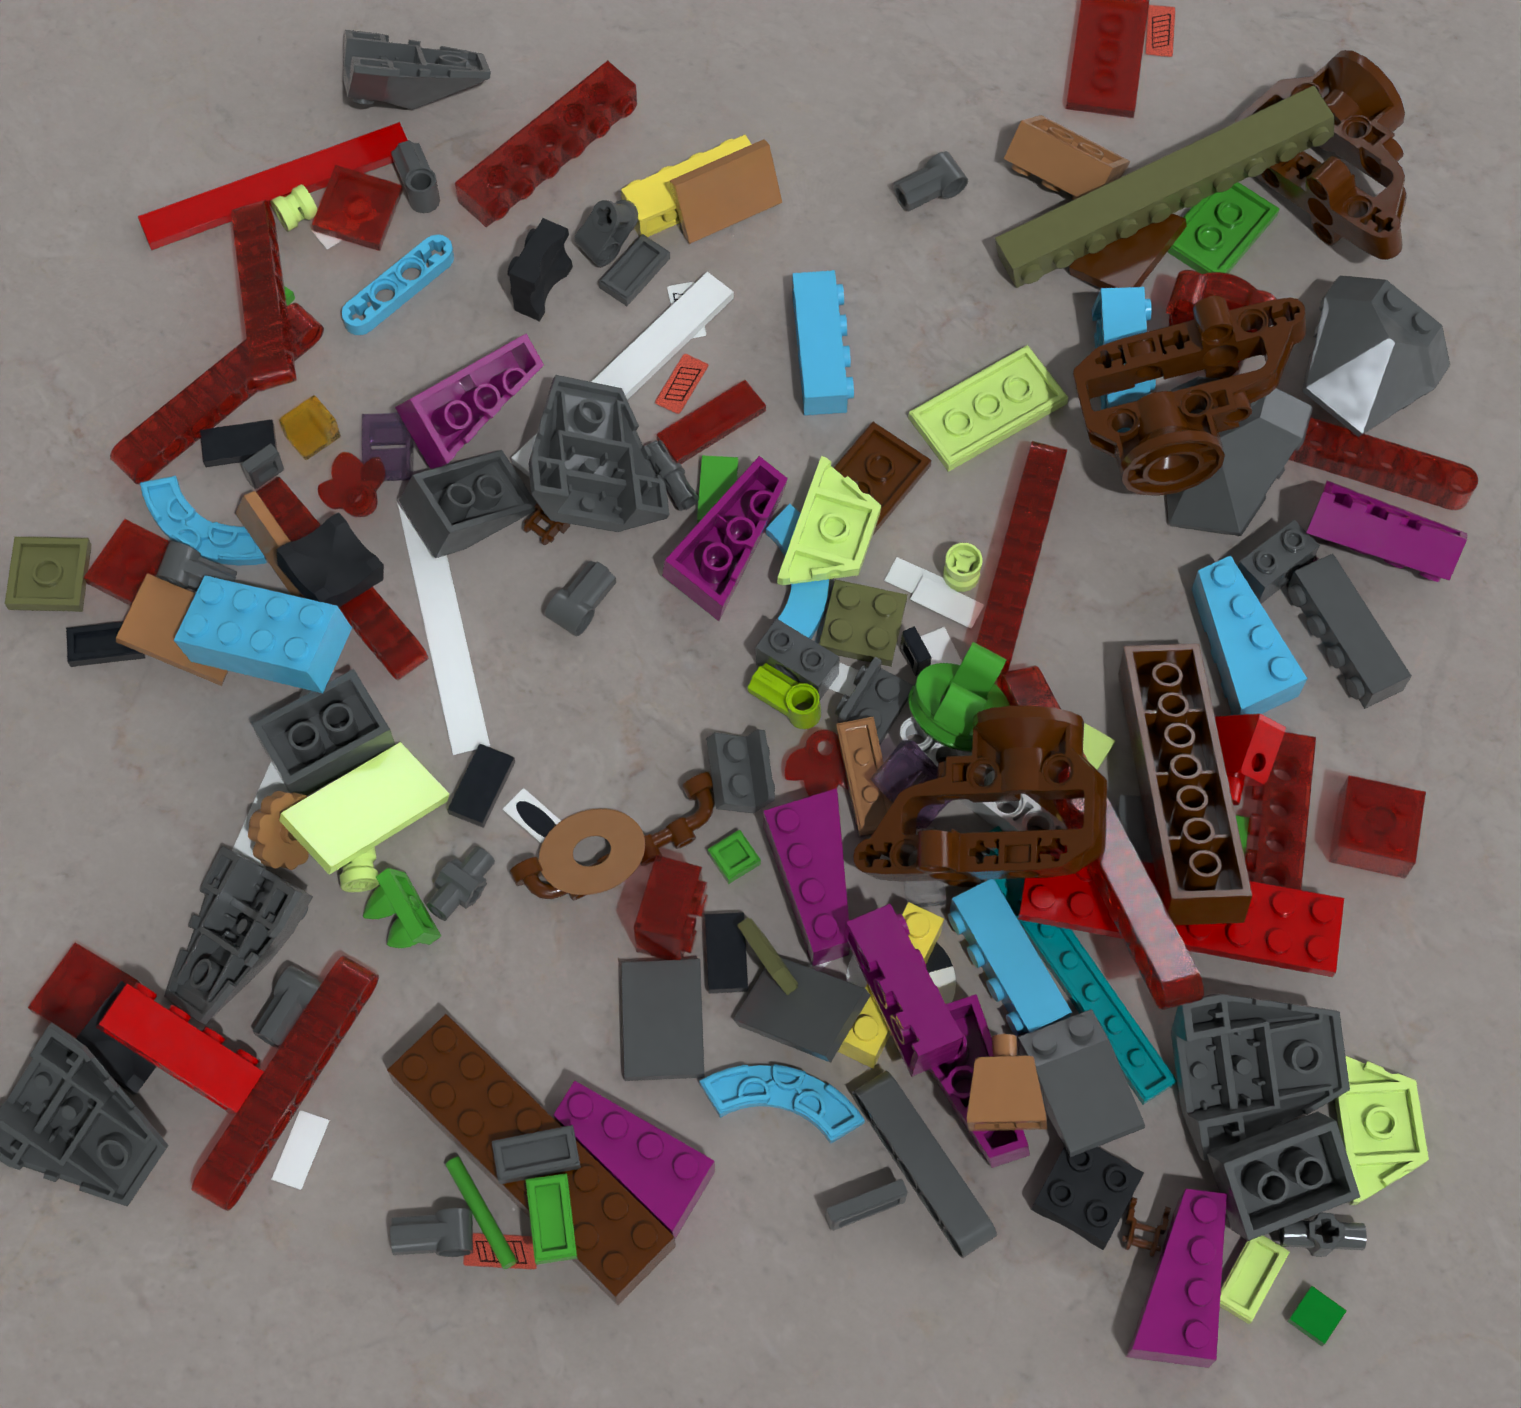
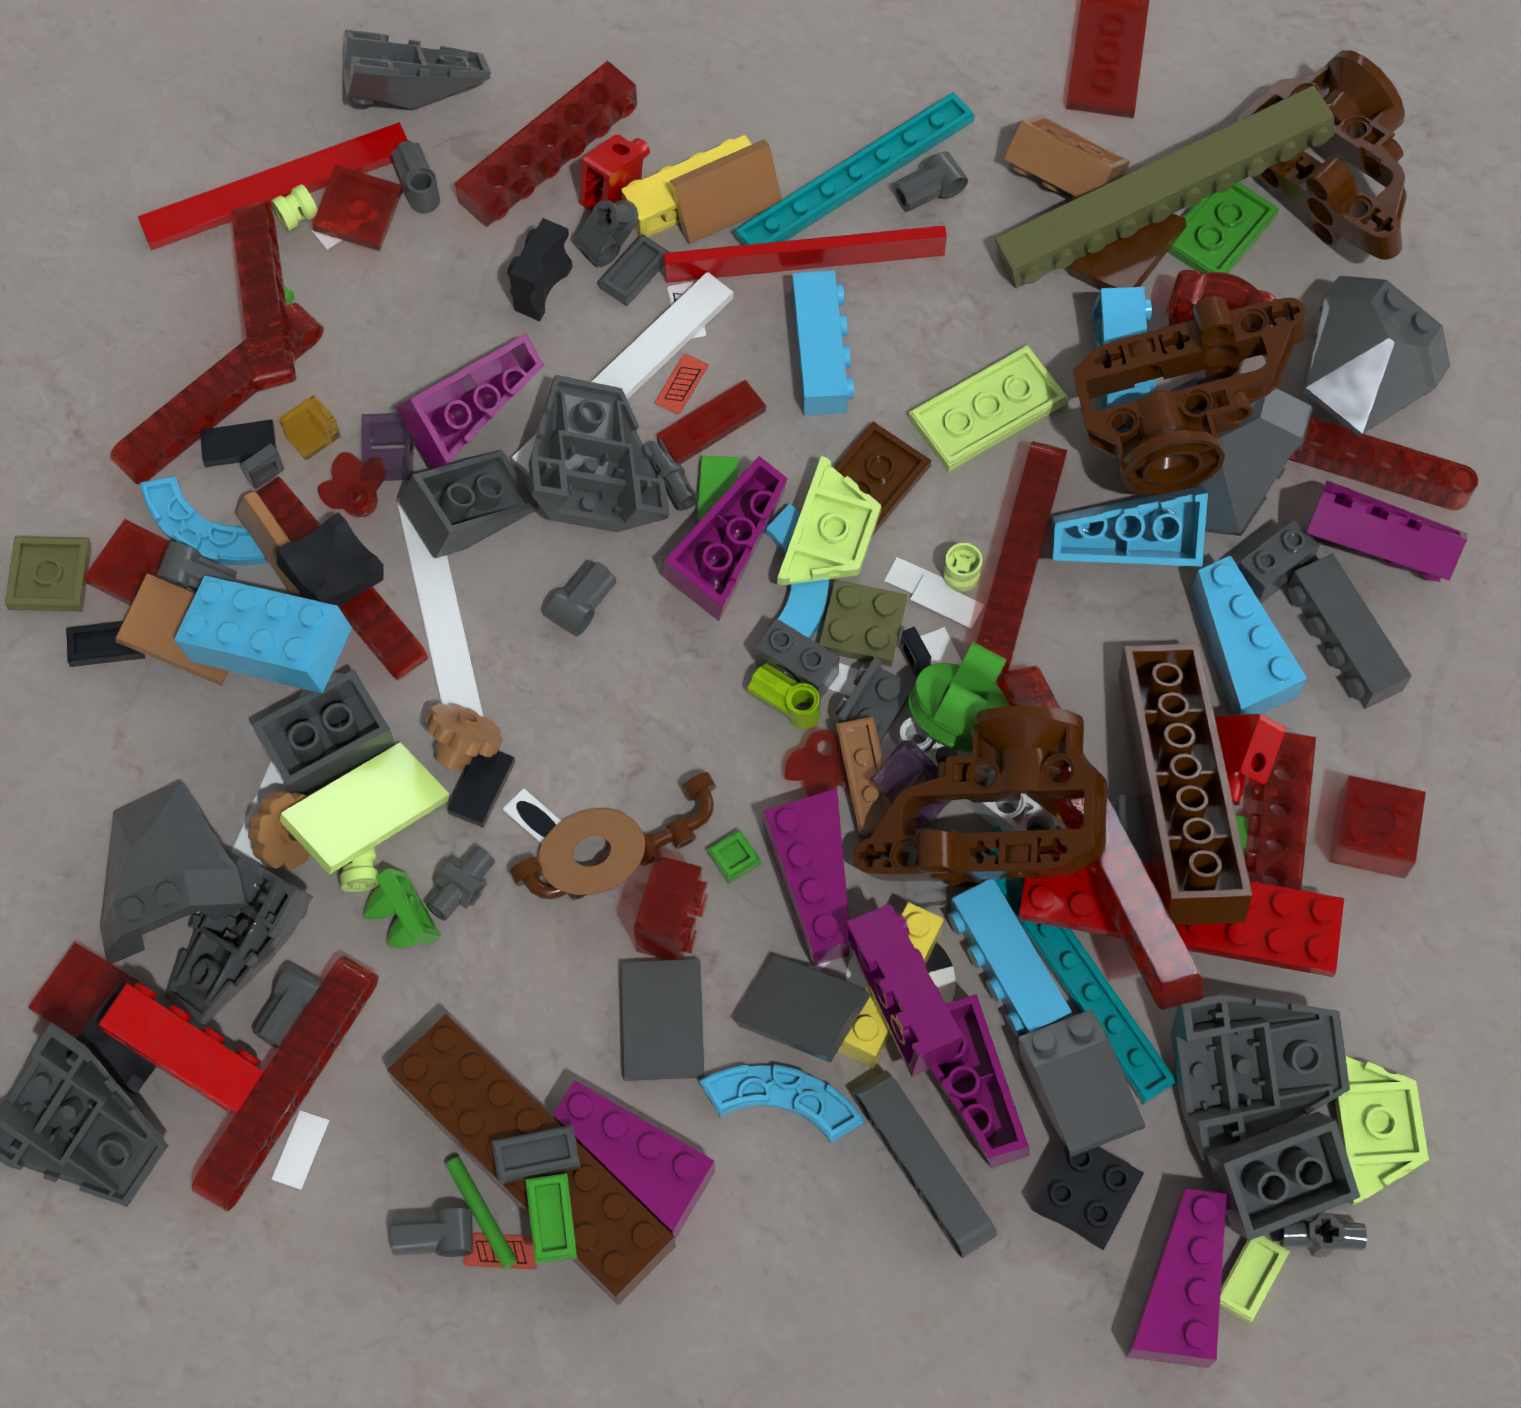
medium azure beam [341,234,454,335] -> none
reddish brown piece [524,503,570,545] -> none
black tile [705,913,748,994] -> none
dark grey bracket [706,729,775,814] -> none
olive tile [737,917,798,995] -> none
dark grey tile [825,1179,908,1231] -> none
medium nougat torso [967,1034,1047,1131] -> none
yellowish green tile [1083,723,1115,770] -> none
reddish brown piece [1122,1197,1171,1257] -> none
clear red sticker [1146,5,1175,57] -> none
green tile [1287,1286,1347,1346] -> none
none -> dark grey wedge [100,783,249,965]
none -> medium nougat plant [426,703,503,771]
none -> red torso [579,135,650,212]
none -> red tile [664,226,947,283]
none -> teal tile [734,92,975,245]
none -> medium azure wedge [1050,486,1208,567]

